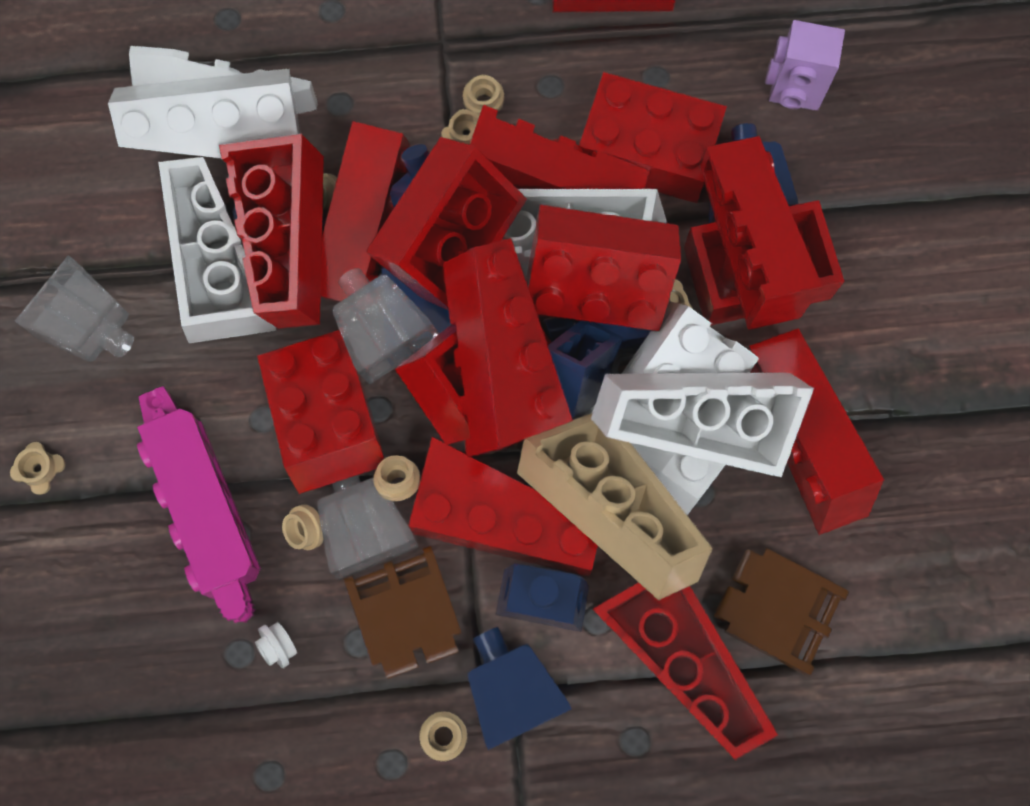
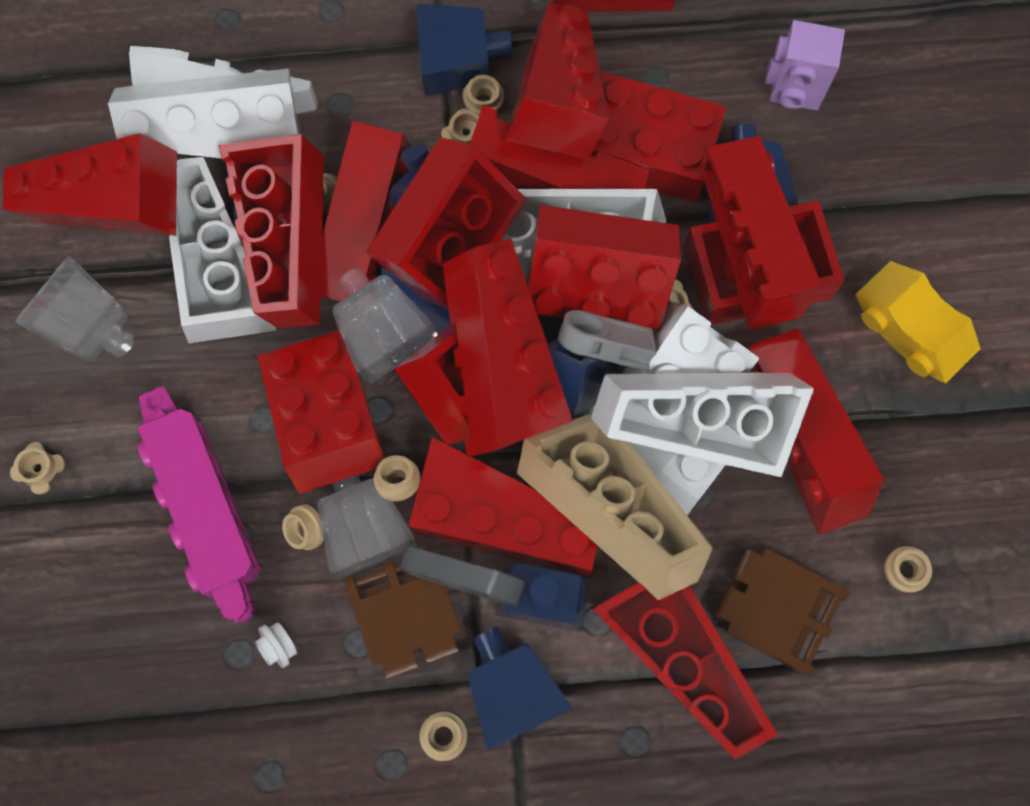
none -> red wedge [3,133,177,236]
none -> dark grey beam [399,546,525,607]
none -> dark blue torso [416,4,512,96]
none -> red wedge [506,2,610,160]
none -> light grey piece [557,310,657,371]
none -> yellow brick [855,261,981,384]
none -> tan plate [884,546,932,593]

